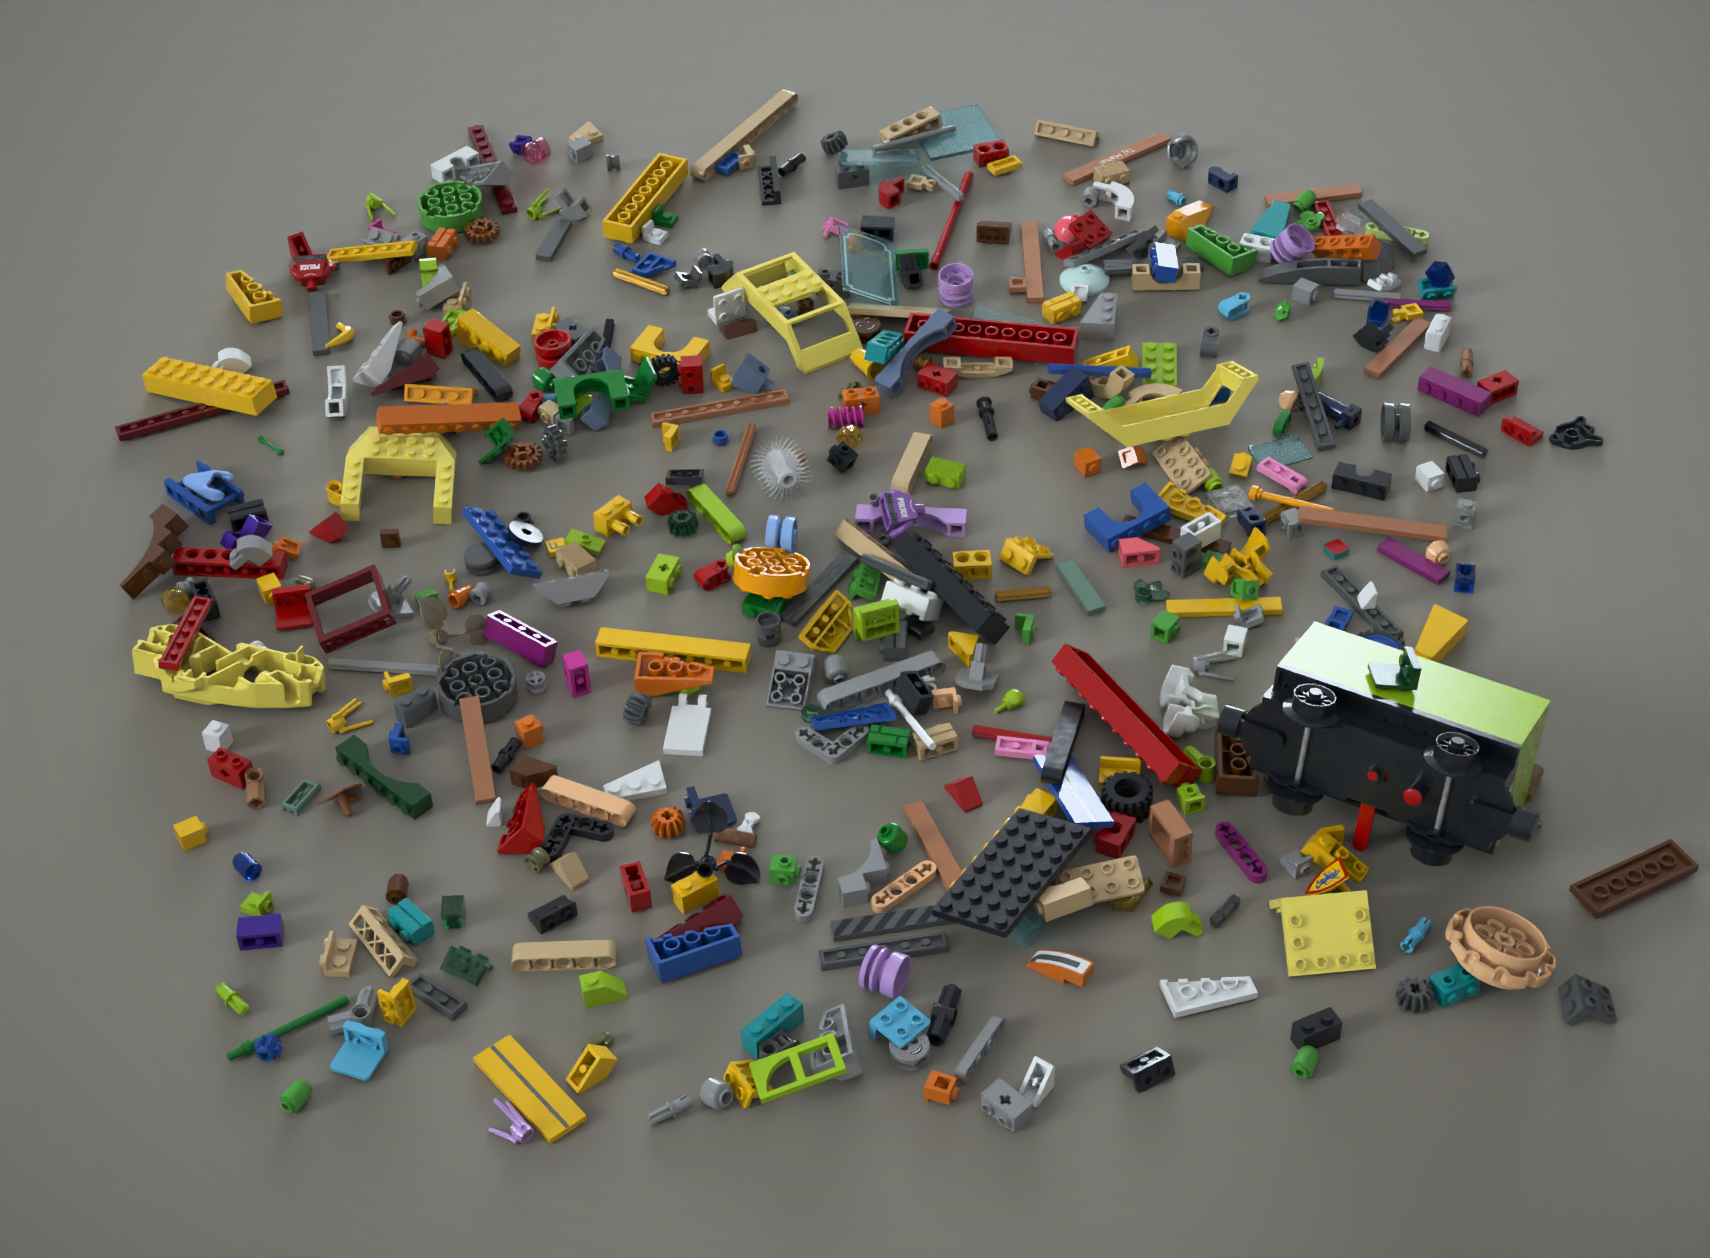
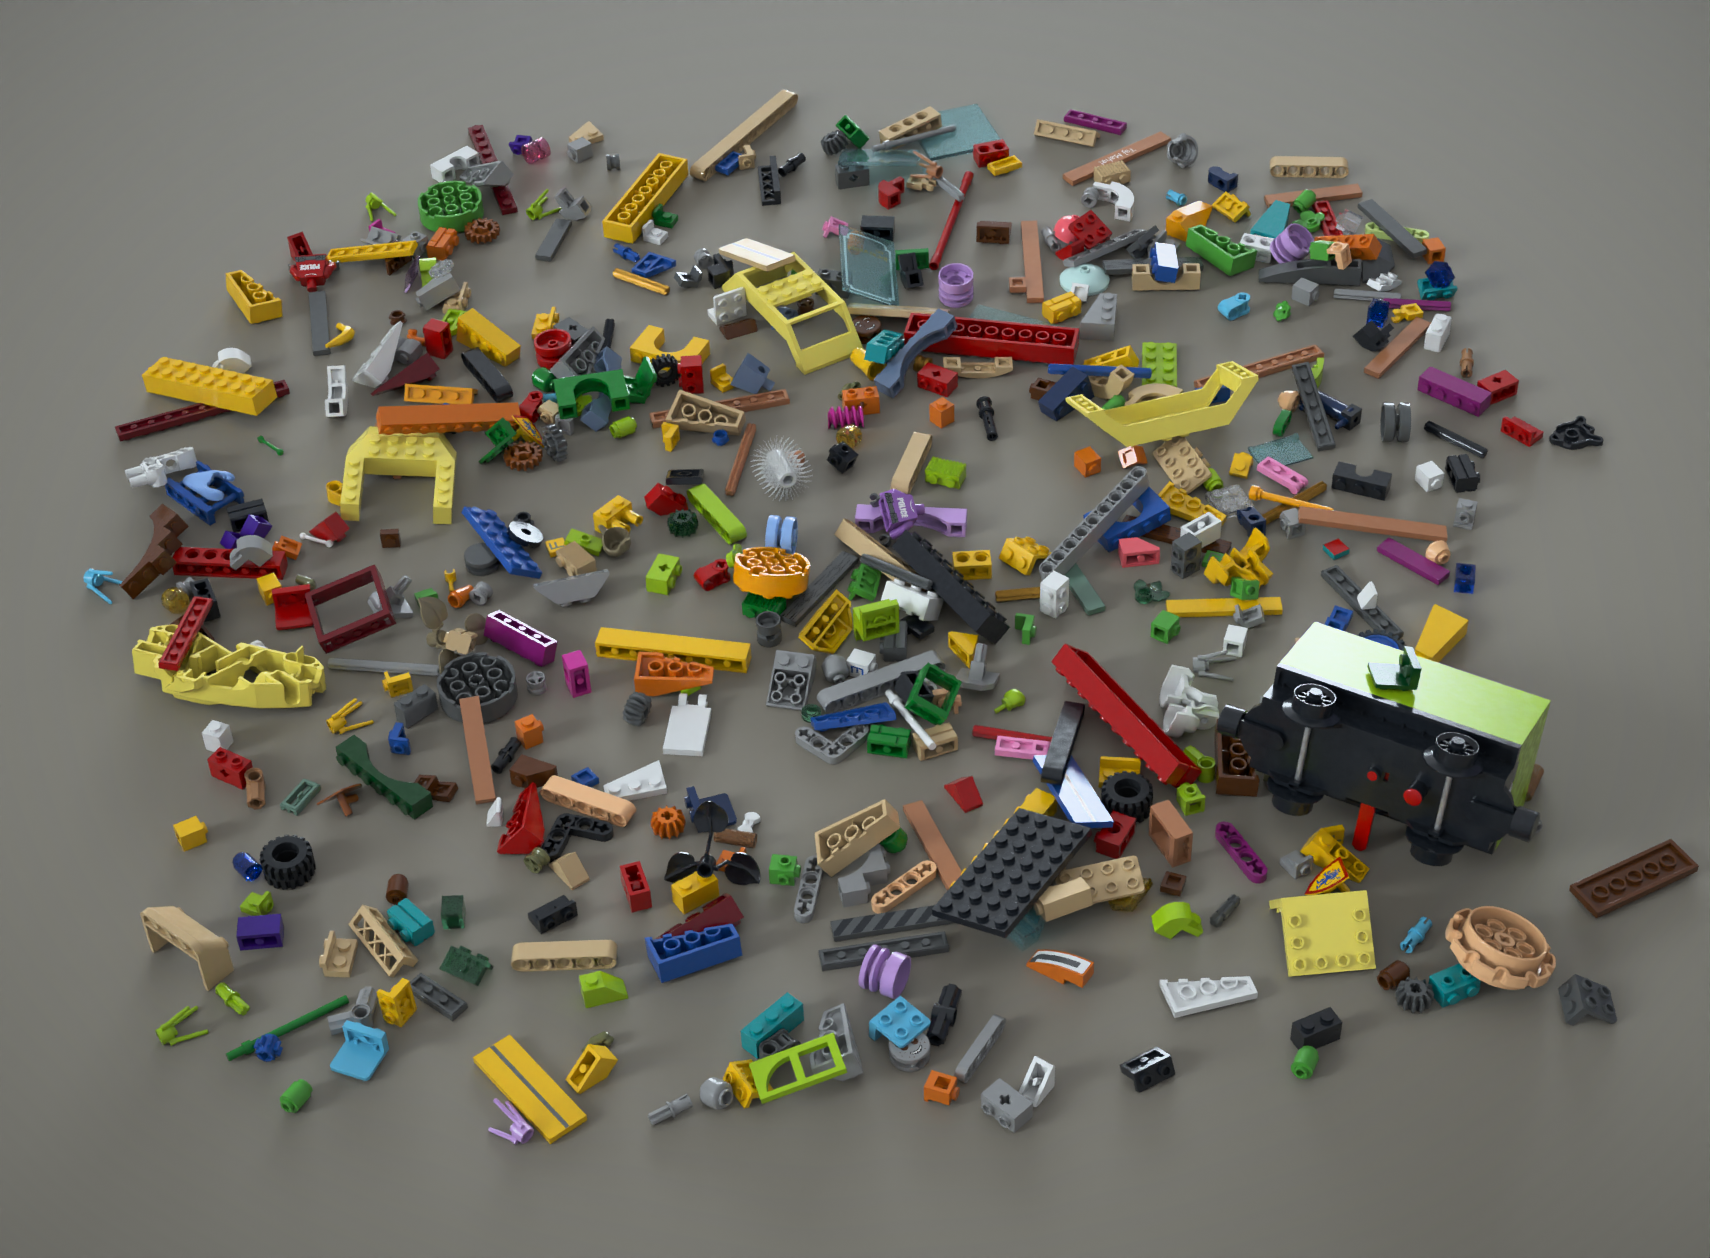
dark grey piece [1200,326,1219,357] -> none
none -> medium azure plant [83,568,123,604]
none -> white pin [125,447,197,488]
none -> tan windscreen [140,906,234,991]
none -> lime plant [155,1006,209,1046]
none -> black tyre [260,835,316,890]
none -> white hinge [299,533,334,548]
none -> clear purple piece [404,256,420,293]
none -> reddish brown slope [414,774,459,802]
none -> clear gear [429,259,454,278]
none -> tan brick [443,628,478,655]
none -> shield [512,415,544,448]
none -> blue tile [571,767,599,787]
none -> dark tan hair [598,525,631,557]
none -> lime brick [609,416,637,438]
none -> tan wedge [666,389,746,436]
none -> tile [719,238,796,272]
none -> tan wedge [815,799,900,877]
none -> green brick [836,115,869,149]
none -> white brick [846,648,878,677]
none -> green window [904,662,962,725]
none -> nougat plant [910,151,943,180]
none -> light grey beam [1039,466,1149,581]
none -> white brick [1040,571,1069,619]
none -> magenta tile [1064,109,1127,135]
none -> nougat tile [1194,344,1324,388]
none -> yellow bracket [1212,191,1251,223]
none -> tan beam [1270,156,1349,178]
none -> bright green brick [1309,240,1335,261]
none -> light nougat bracket [1327,242,1352,270]
none -> reddish brown brick [1377,960,1410,990]
none -> orange brick [1422,237,1446,264]

